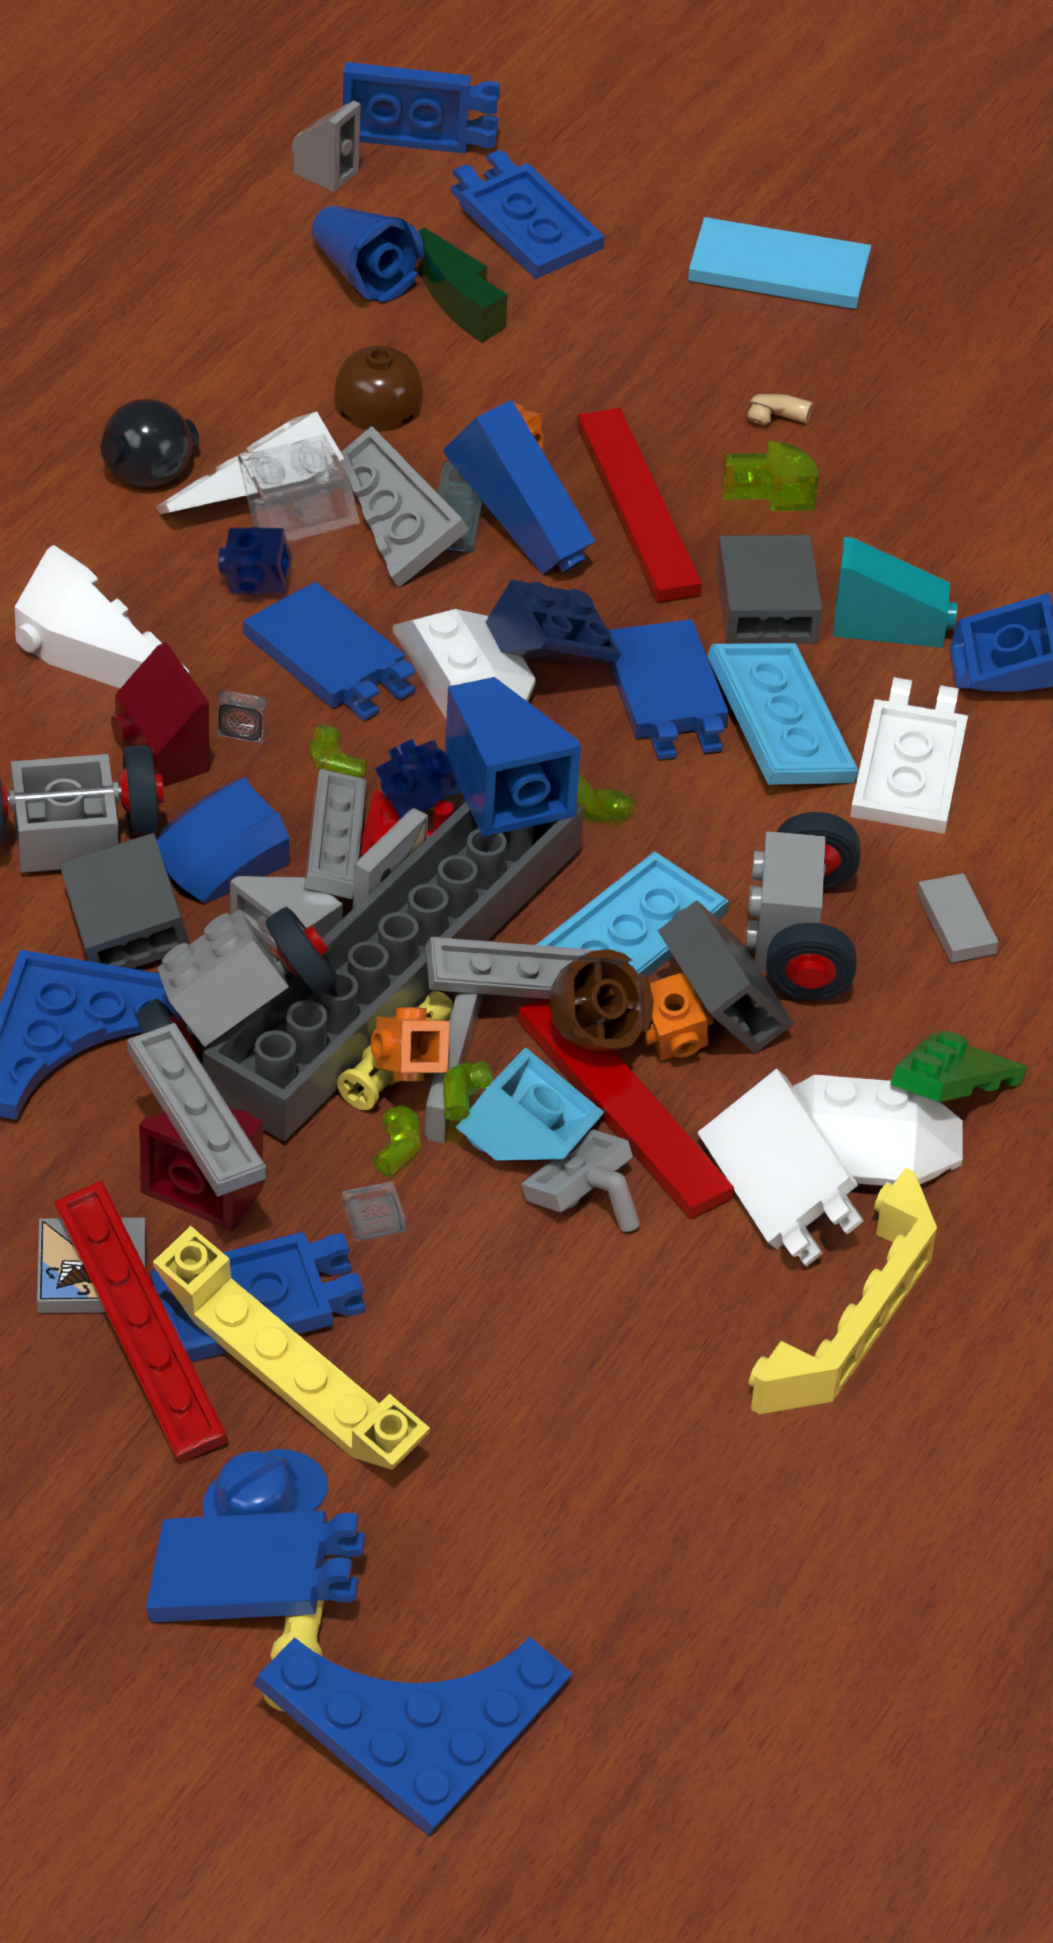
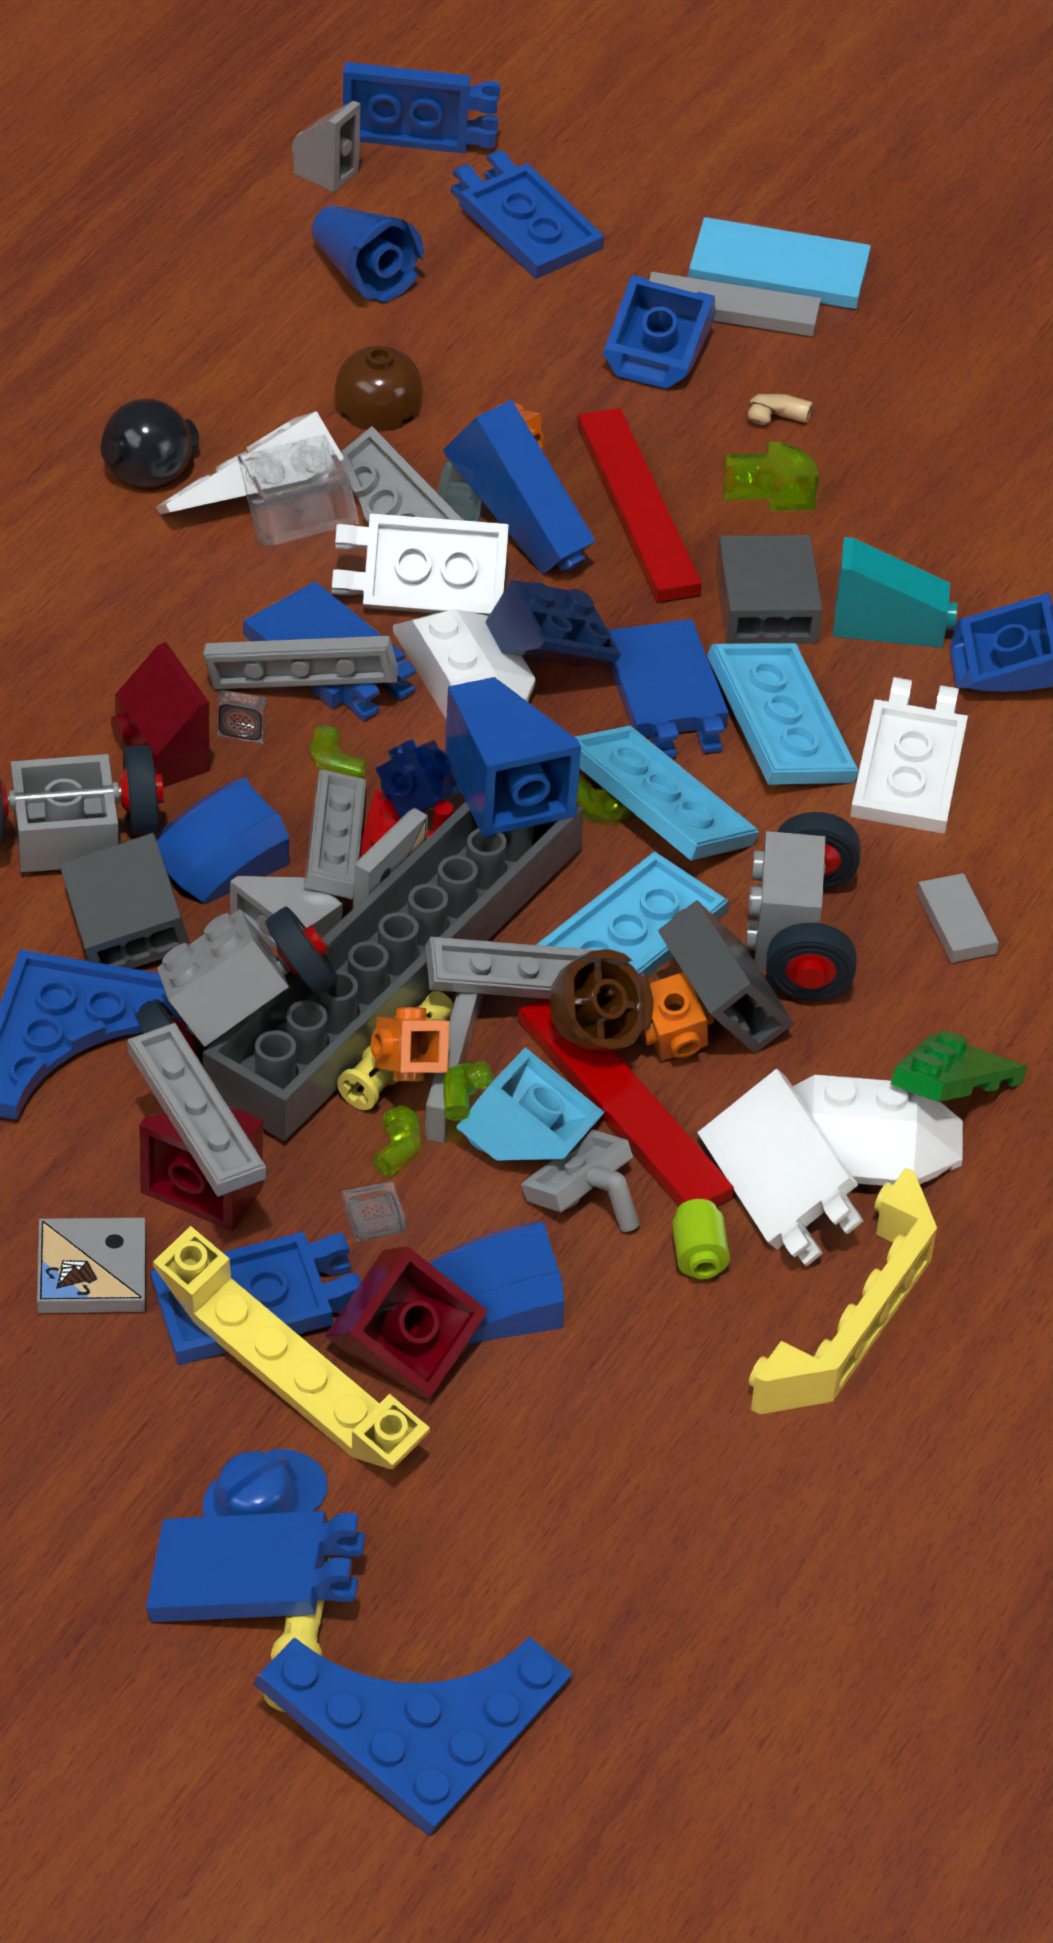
white wedge [15,545,189,688] -> none
red tile [54,1180,229,1465] -> none
clear blue brick [218,527,292,595] -> none
dark green slope [417,227,508,343] -> none
none -> light grey tile [203,636,399,689]
none -> dark red slope [325,1246,488,1398]
none -> white tile [332,514,509,616]
none -> blue slope [428,1221,565,1344]
none -> medium azure tile [575,725,759,860]
none -> blue slope [603,275,716,389]
none -> light grey tile [649,272,821,337]
none -> lime brick [672,1199,730,1279]

